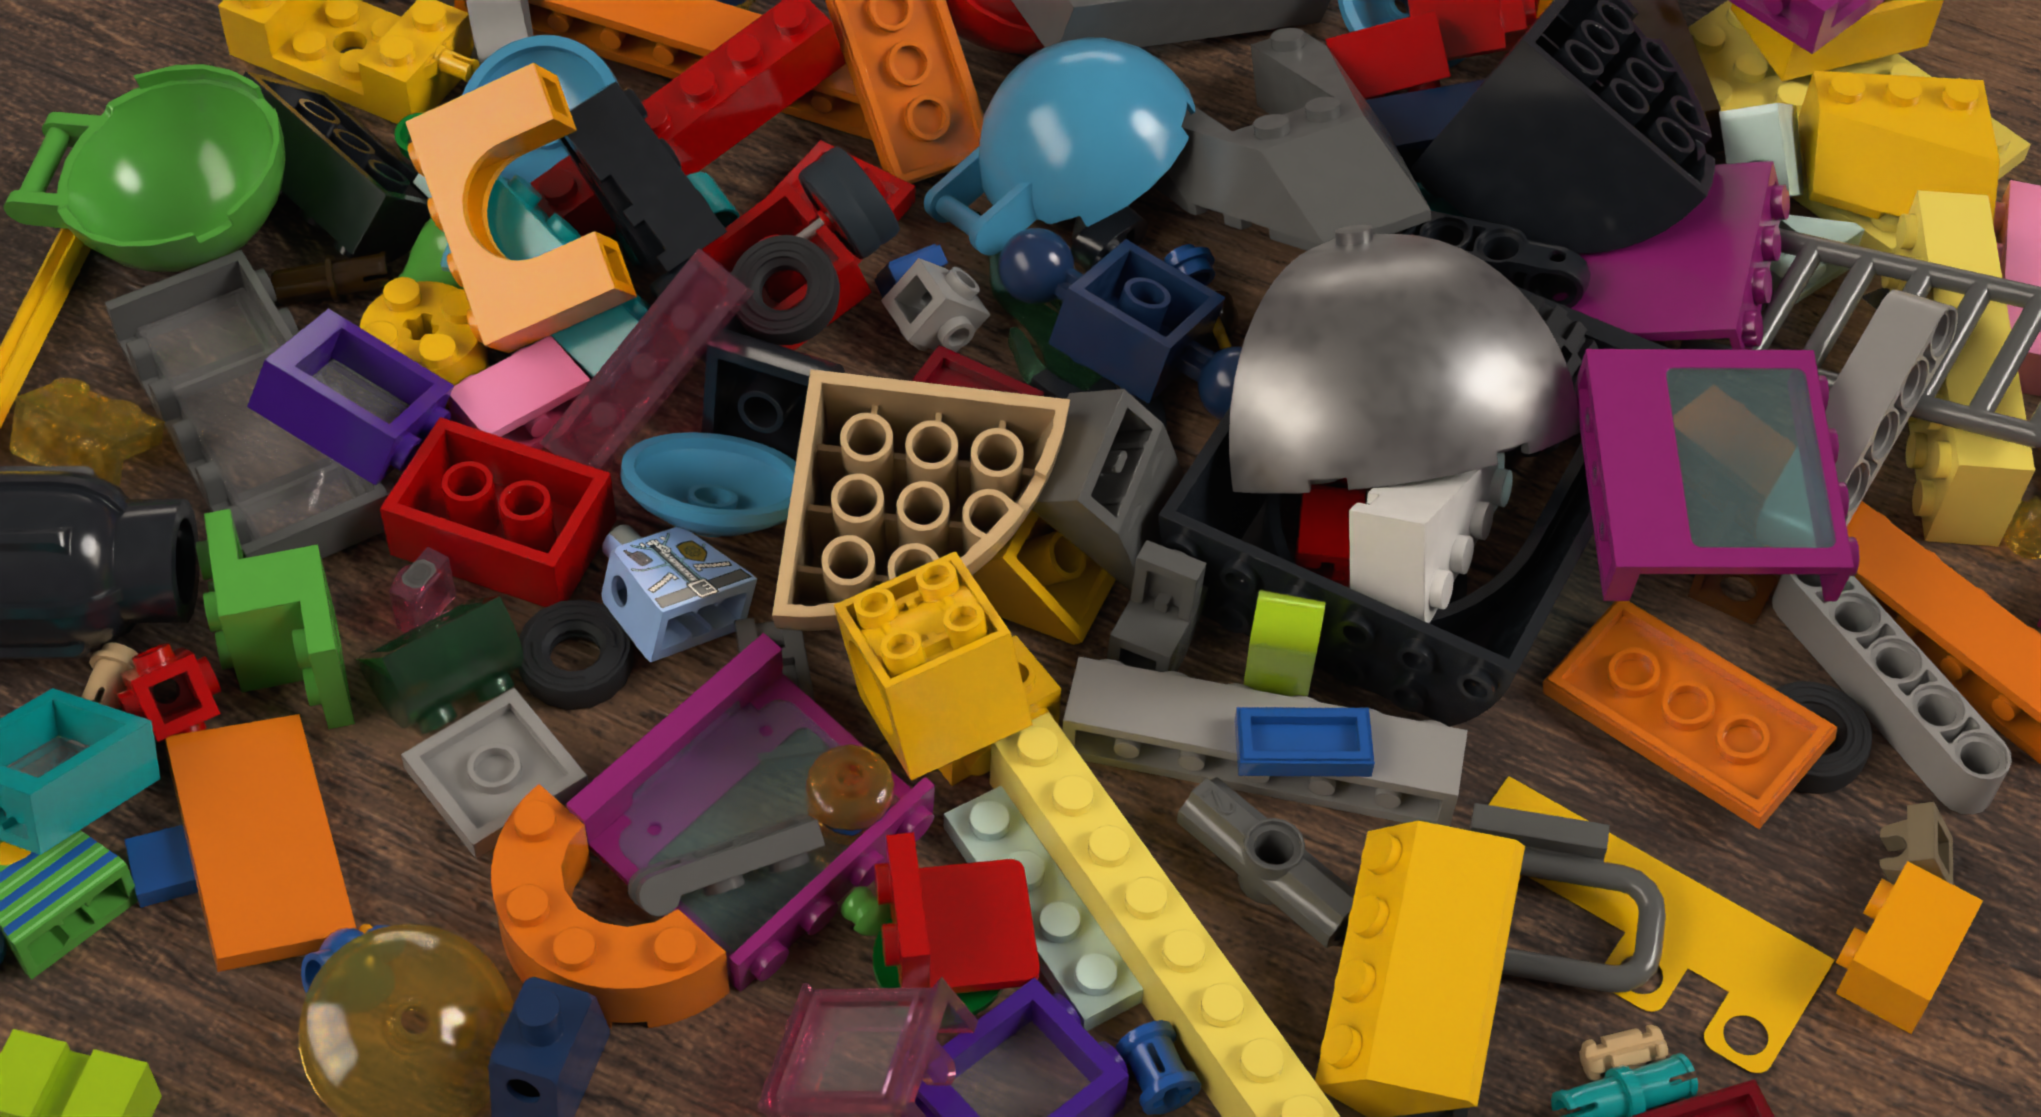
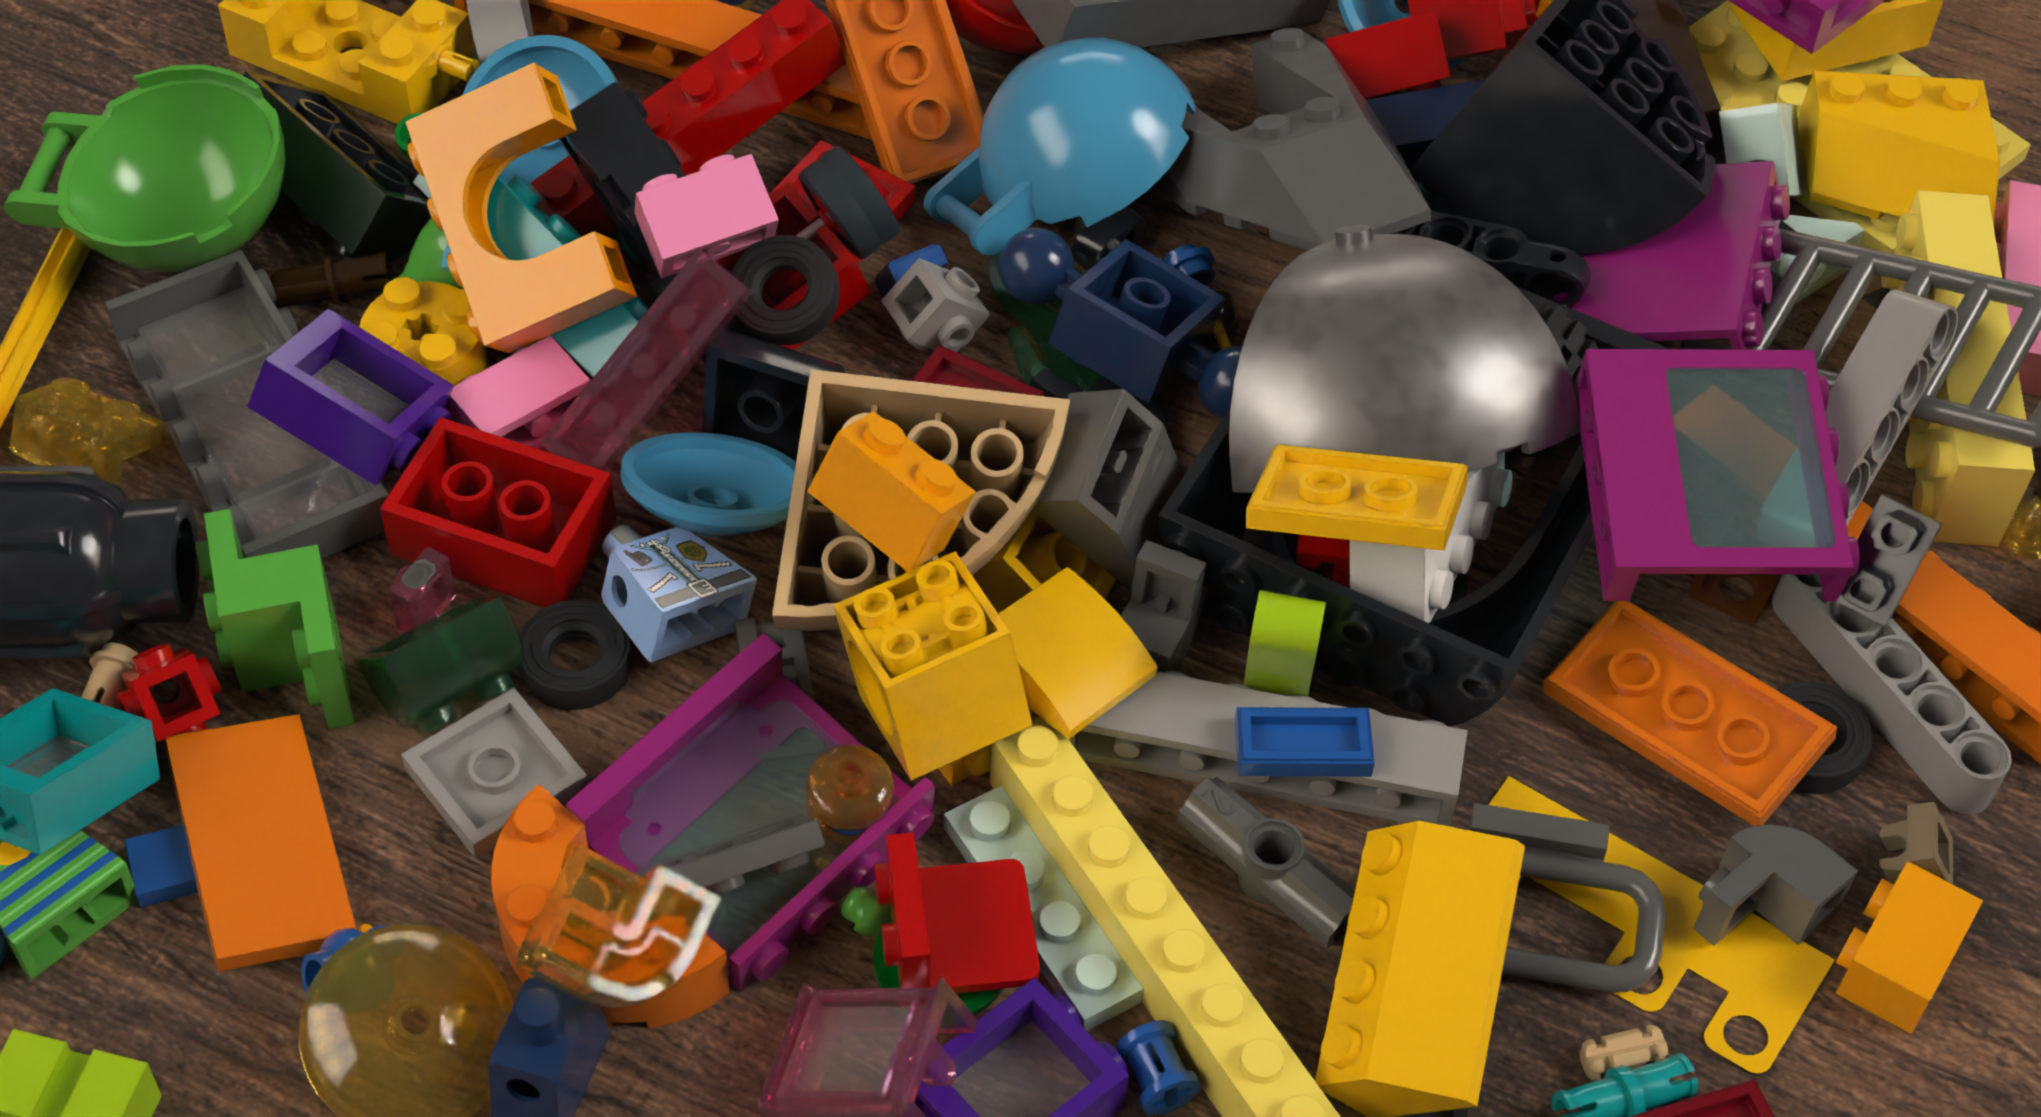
none -> clear yellow brick [516,844,721,1008]
none -> bright pink brick [634,154,779,279]
none -> light orange brick [807,411,976,573]
none -> yellow slope [998,567,1158,740]
none -> yellow tile [1246,445,1468,551]
none -> dark grey brick [1693,825,1858,946]
none -> hips [1837,493,1943,627]

